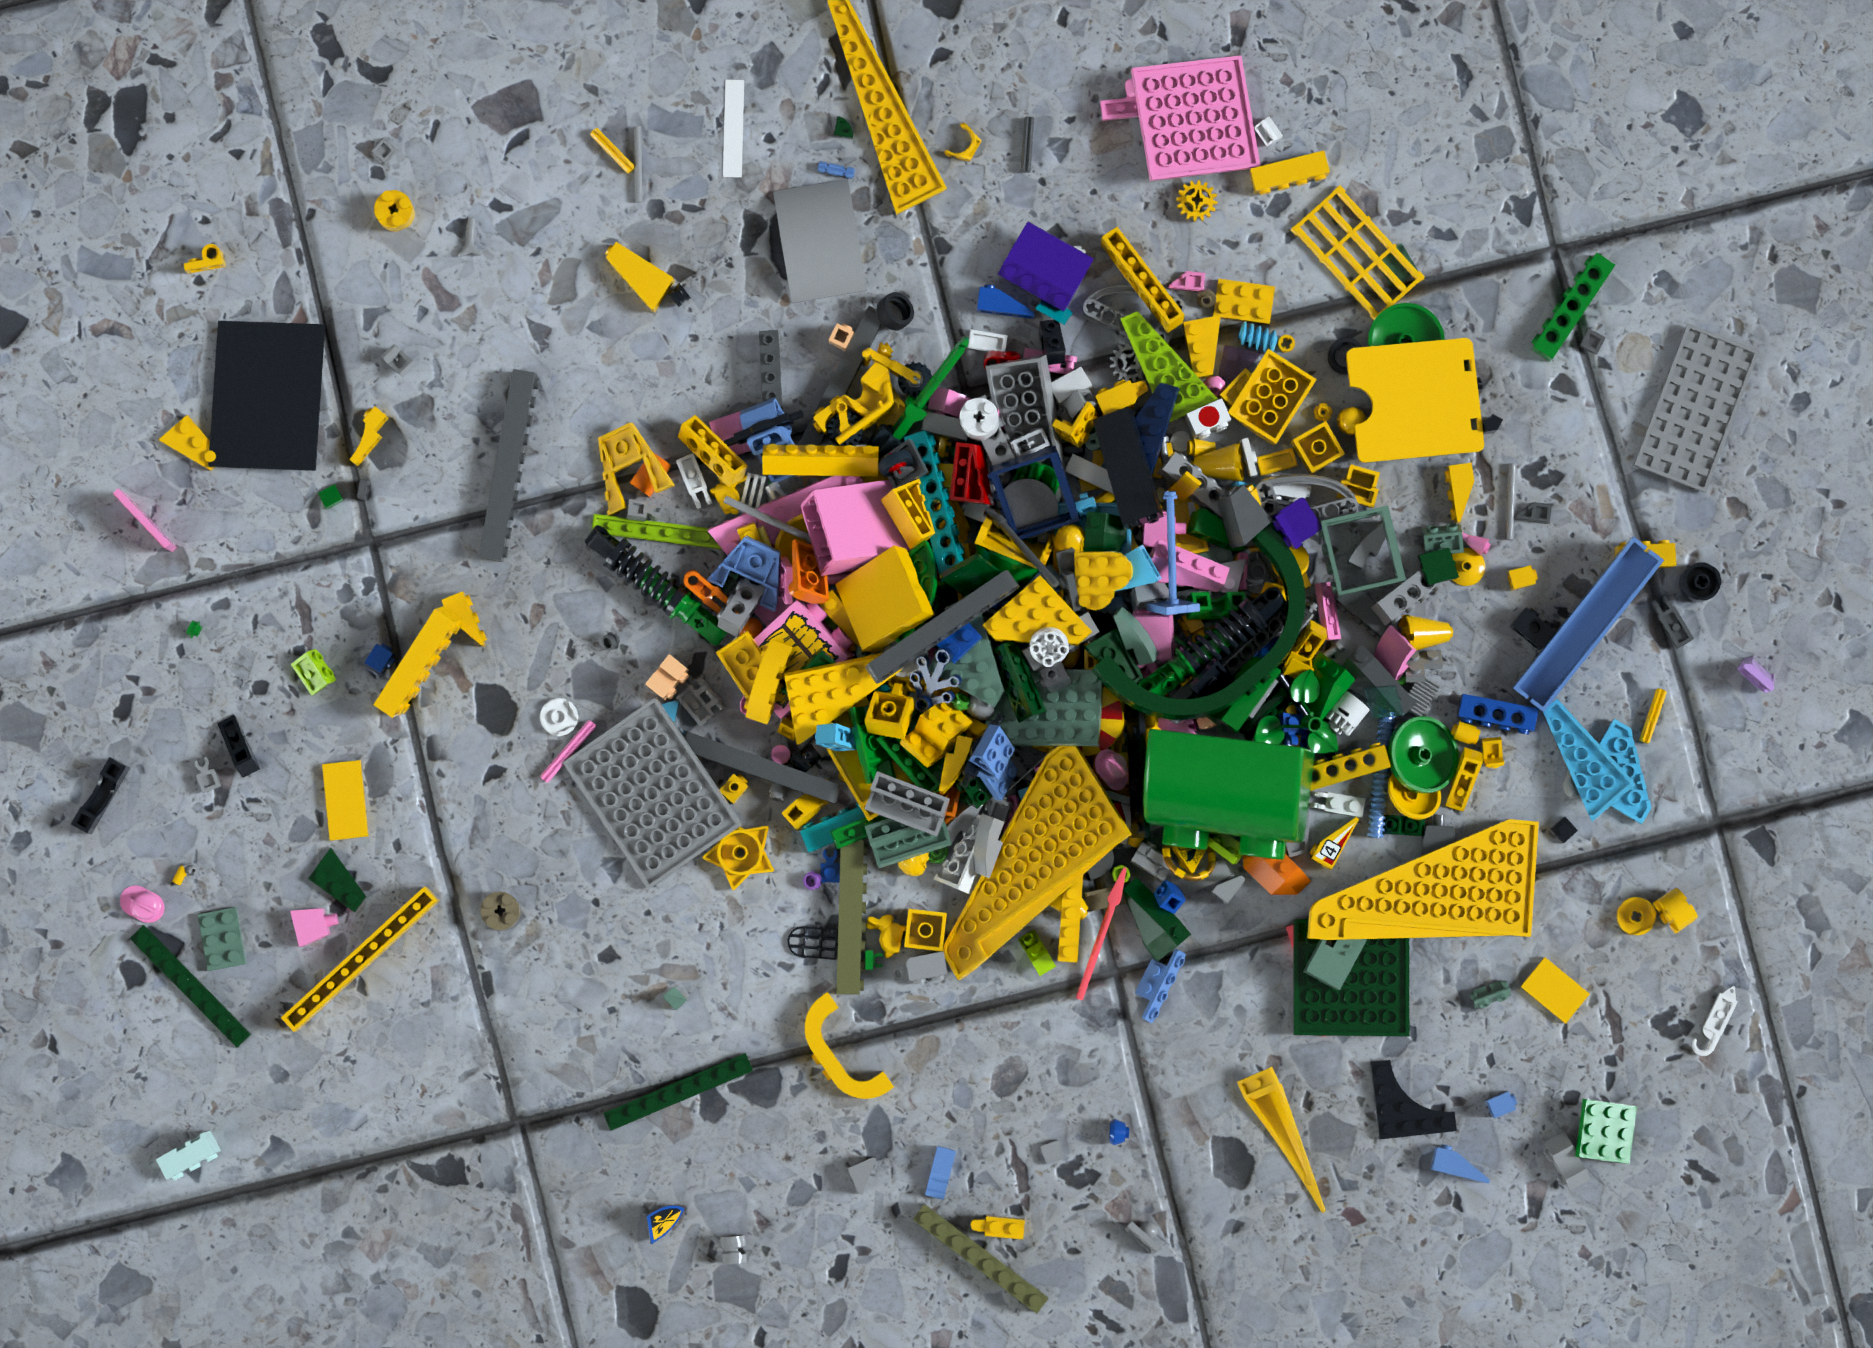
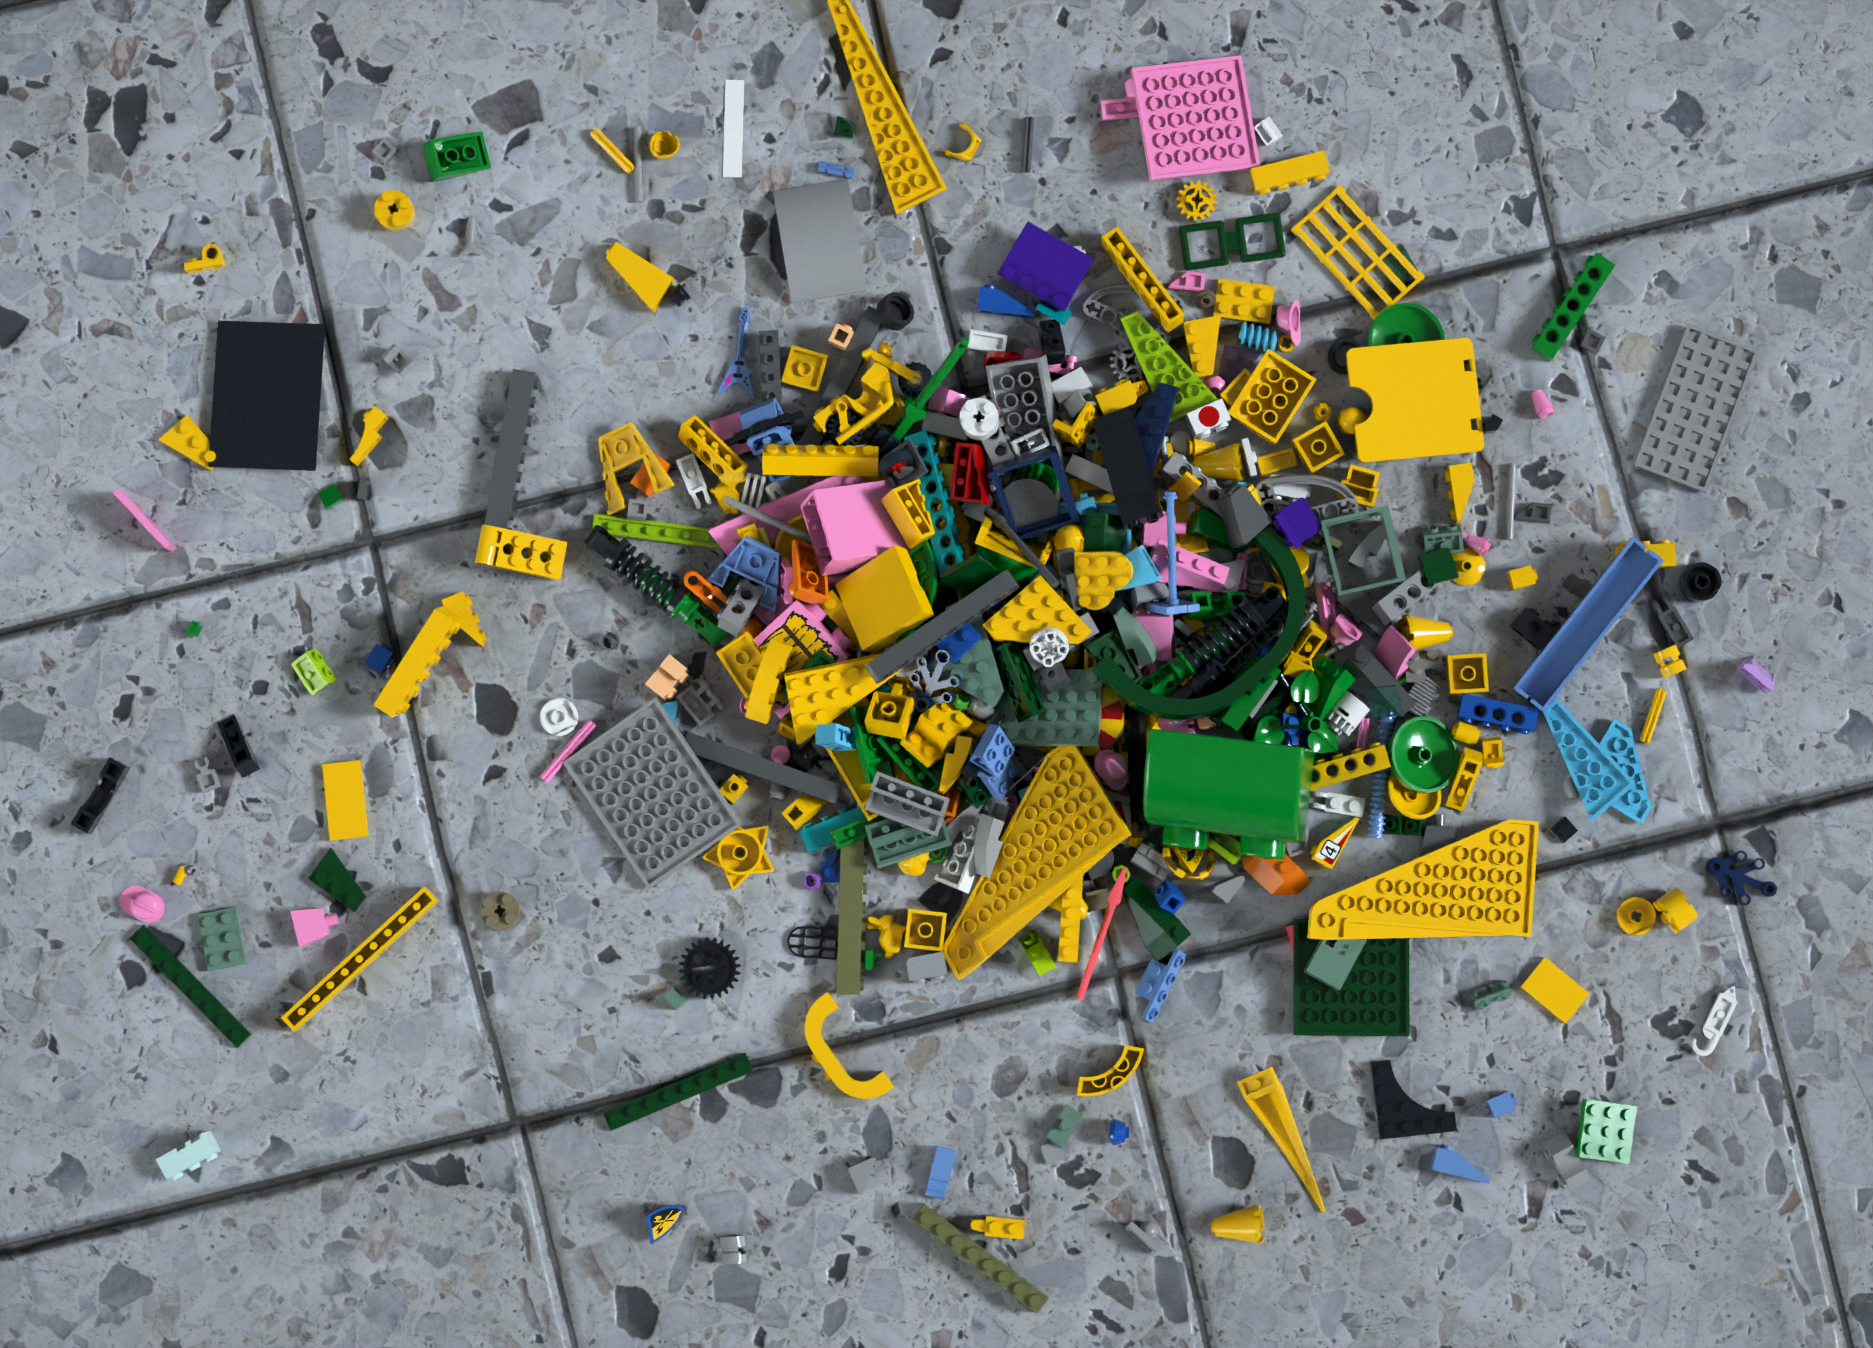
none -> green slope [422,131,491,182]
none -> yellow hinge [475,525,567,580]
none -> yellow hair [649,131,680,159]
none -> black gear [678,937,741,1000]
none -> medium blue piece [717,306,754,398]
none -> yellow plate [781,345,828,393]
none -> black shield [918,882,963,924]
none -> sand green tile [1045,1104,1083,1148]
none -> yellow pin [1068,478,1082,502]
none -> yellow brick [1076,1045,1144,1097]
none -> sand green tile [1173,619,1193,642]
none -> dark green bar [1179,213,1286,271]
none -> yellow cone [1211,1204,1265,1243]
none -> bright pink piece [1276,300,1301,346]
none -> olive slope [1303,533,1342,551]
none -> bright pink piece [1330,613,1362,646]
none -> bright pink axle [1353,718,1370,770]
none -> yellow brick [1445,653,1489,695]
none -> bright pink cone [1531,389,1555,419]
none -> yellow wheel [1653,645,1687,679]
none -> dark blue plant [1706,851,1777,905]

